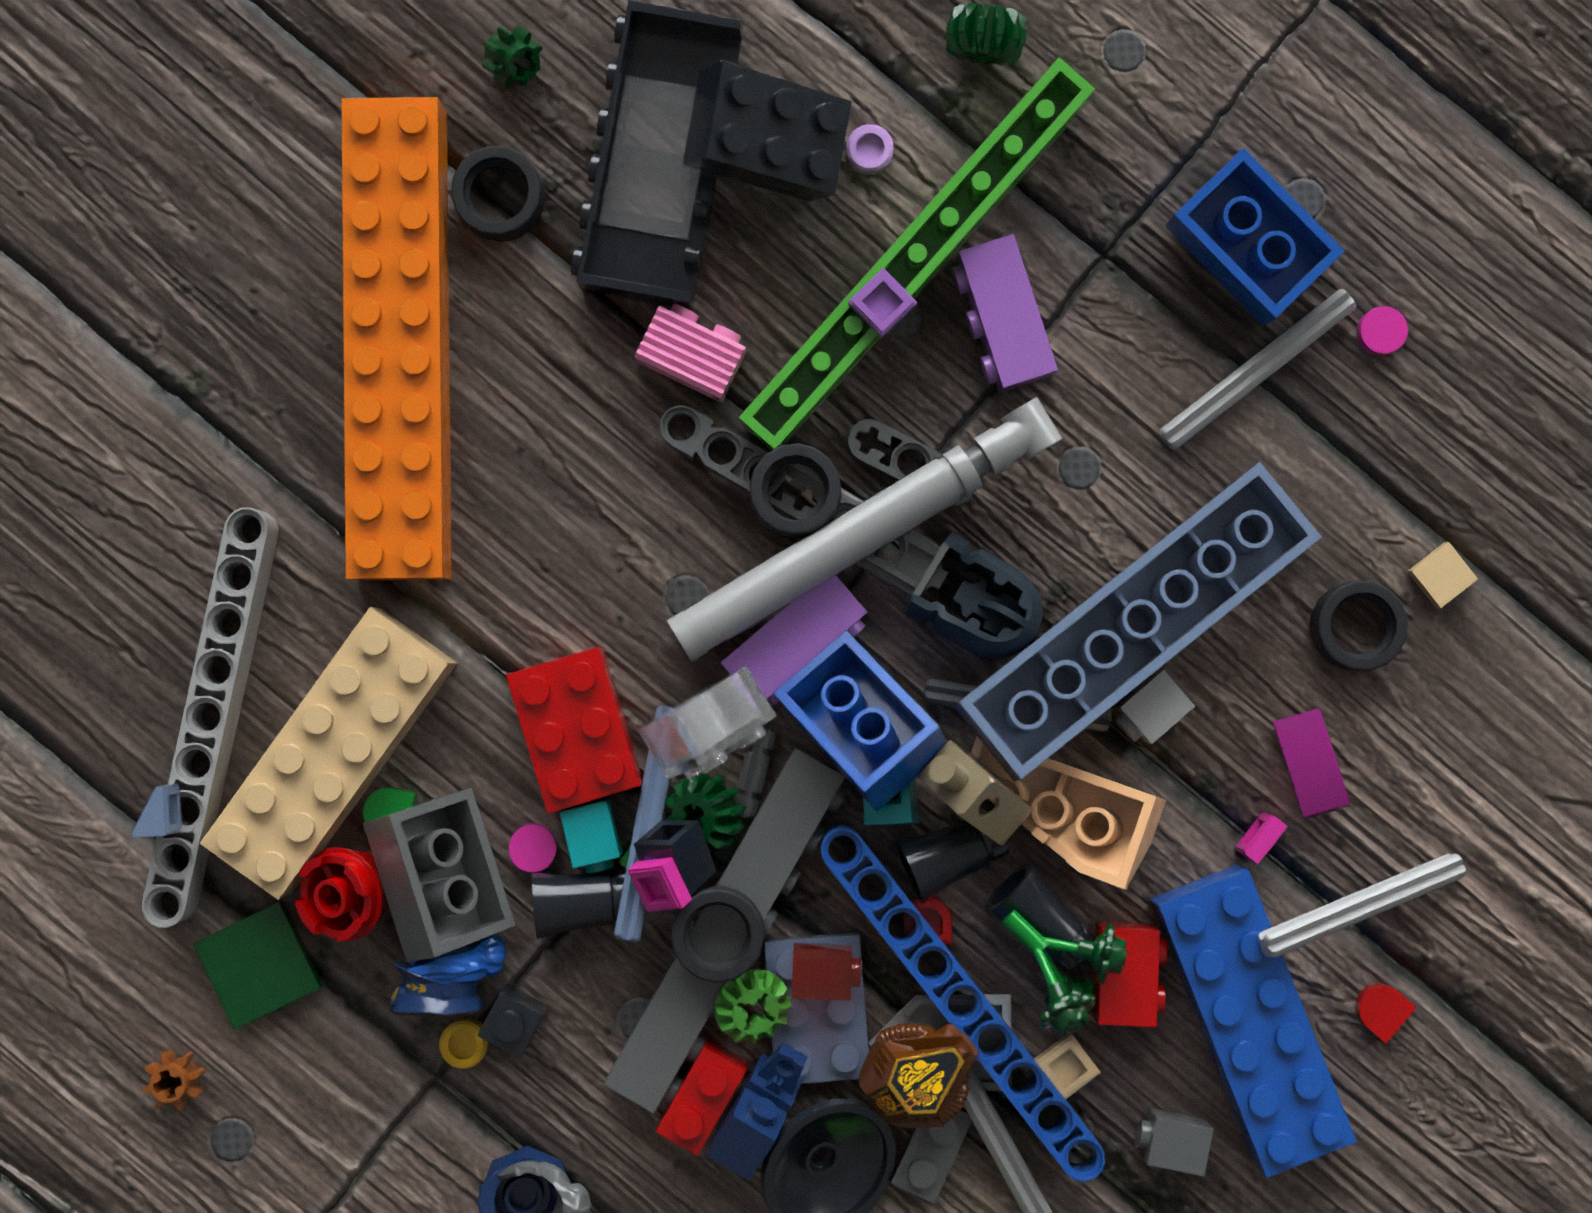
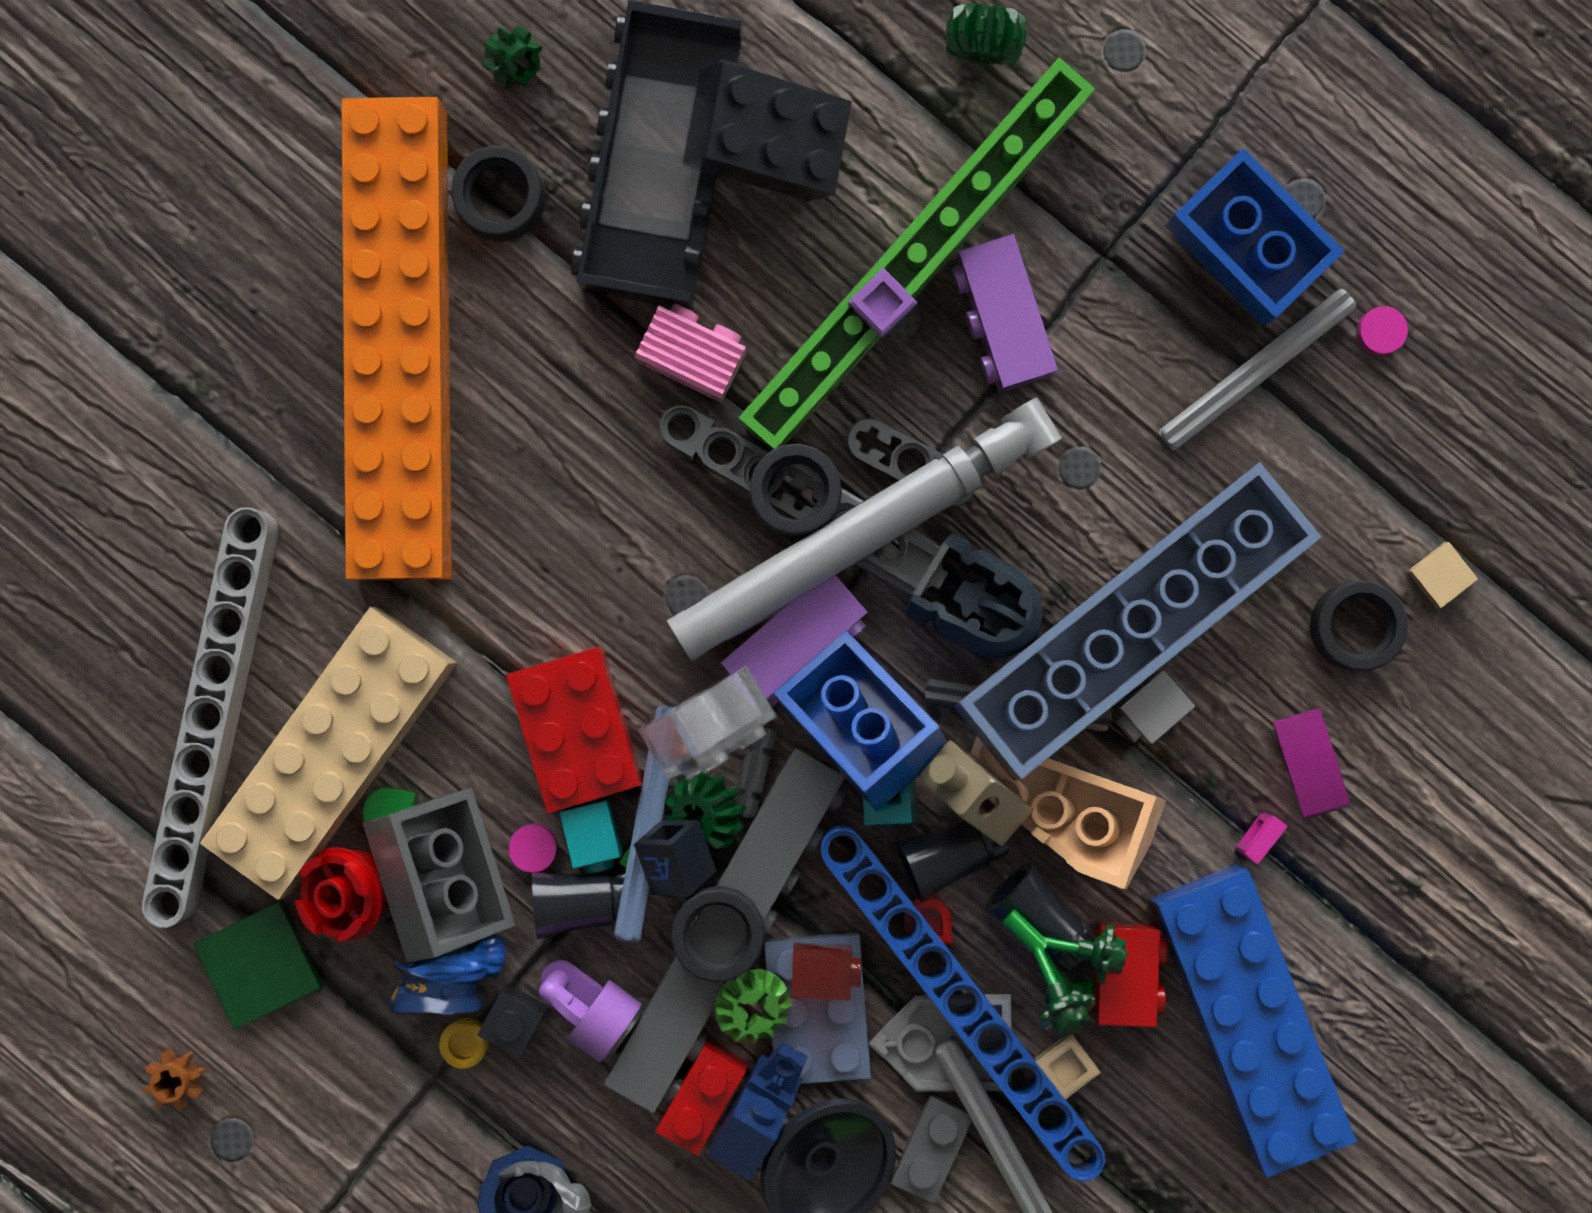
sand blue slope [131,784,182,838] -> none
dark pink tile [627,857,692,912] -> none
lavender tile [846,124,894,175] -> none
helmet [859,1023,980,1128] -> none
dark grey brick [1135,1107,1214,1177] -> none
light grey axle [1258,854,1466,958] -> none
red tile [1355,983,1417,1043] -> none
none -> medium lavender piece [539,960,643,1063]

